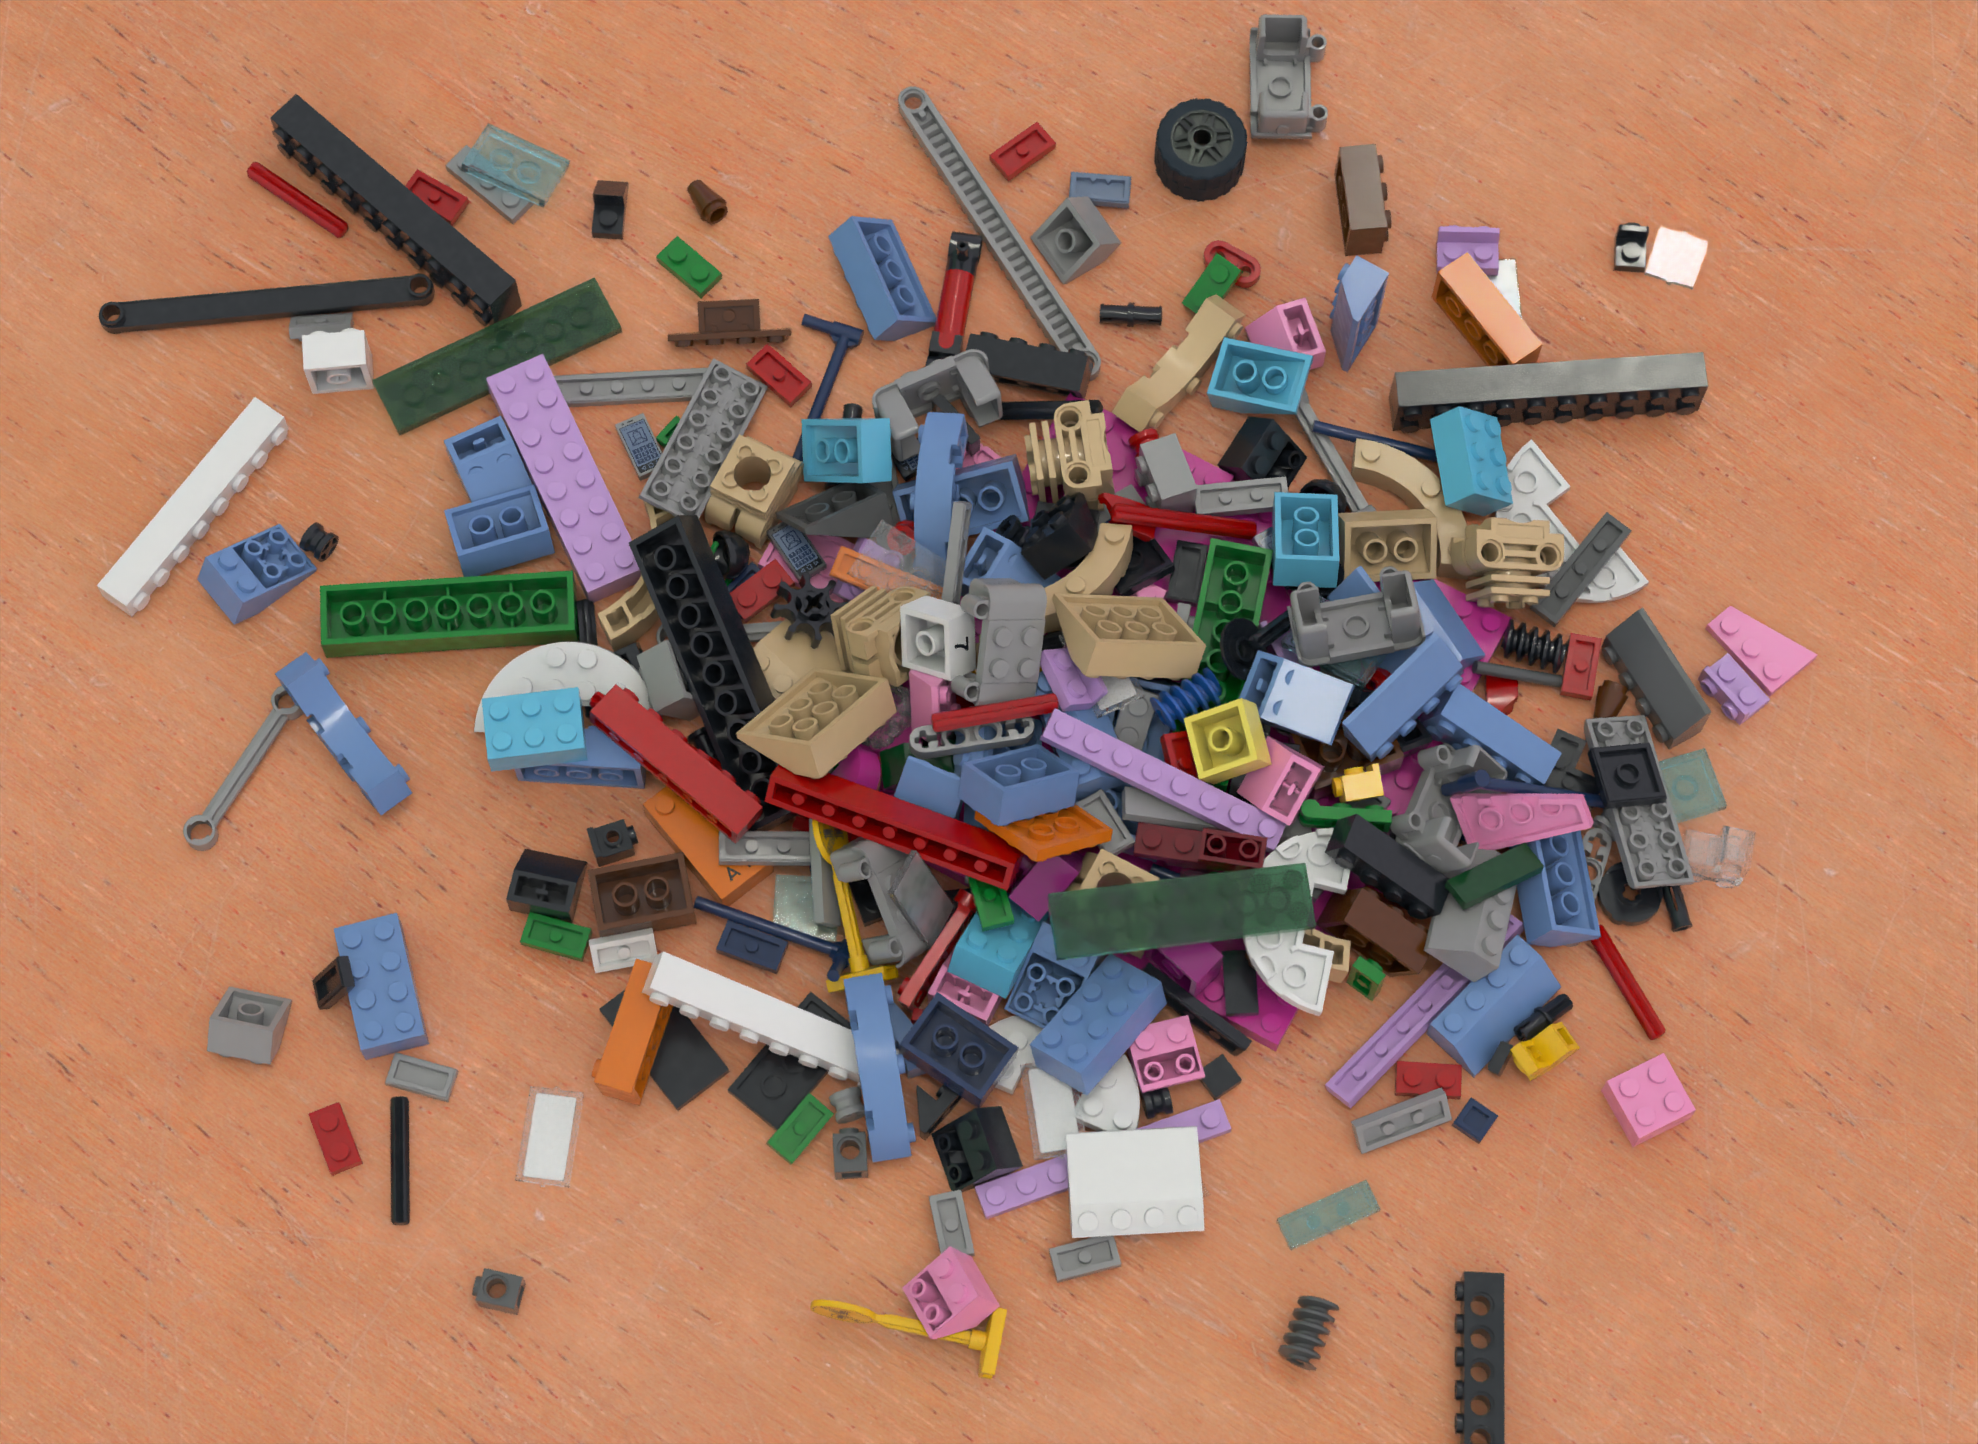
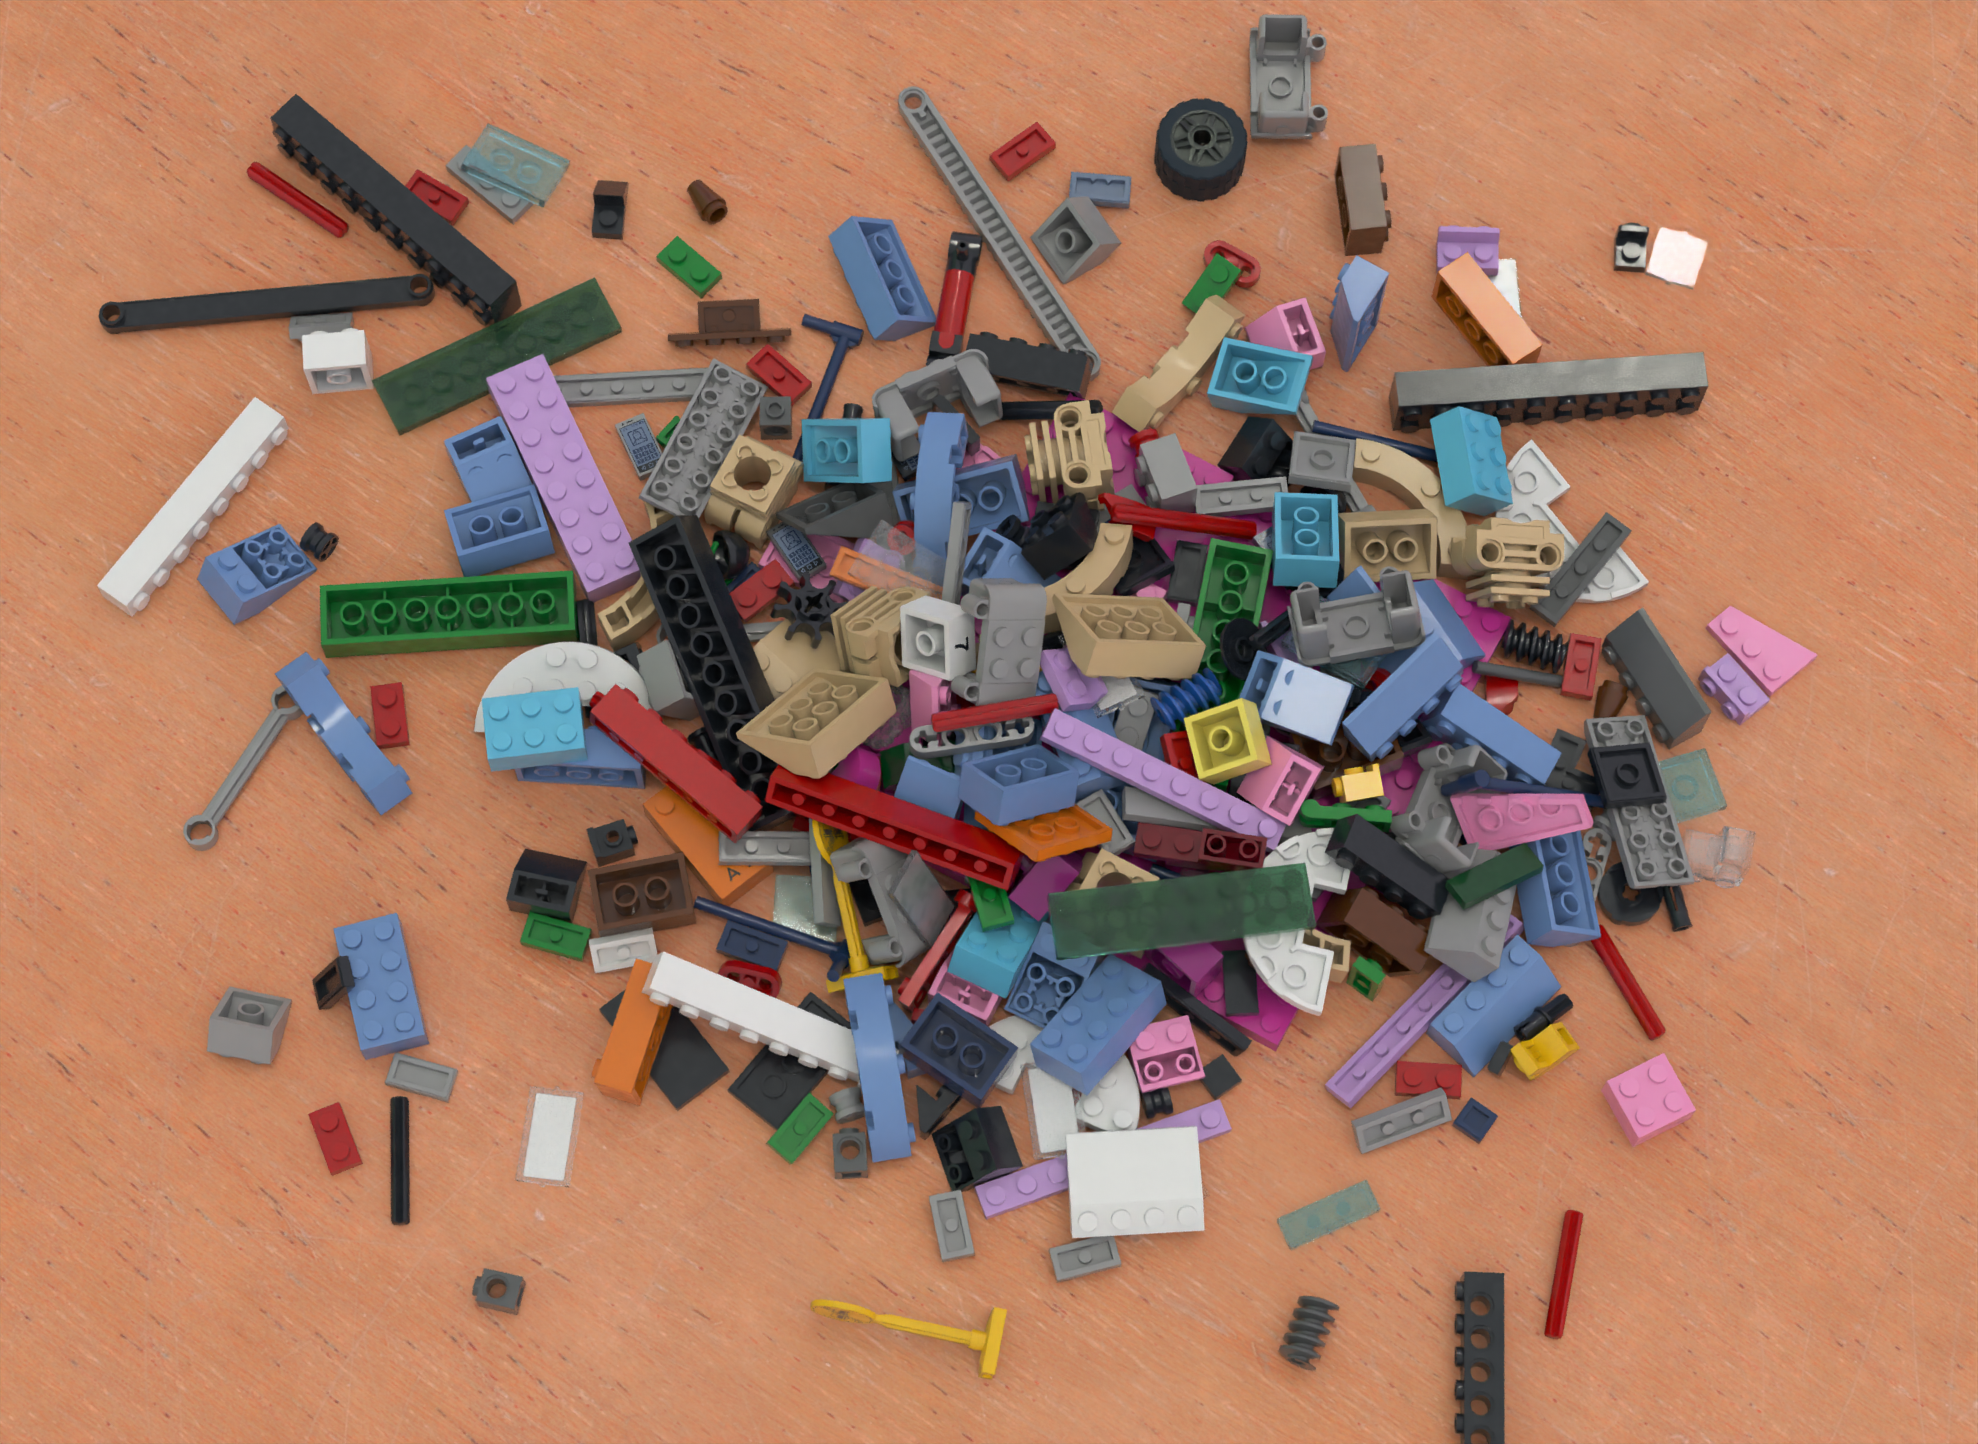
bright pink slope [902,1246,1000,1340] -> none
black pin [1100,303,1162,327] -> none
none -> red plate [370,682,410,749]
none -> red plate [718,960,782,998]
none -> dark grey brick [760,396,792,440]
none -> light grey tile [1288,431,1356,492]
none -> red axle [1544,1210,1583,1339]

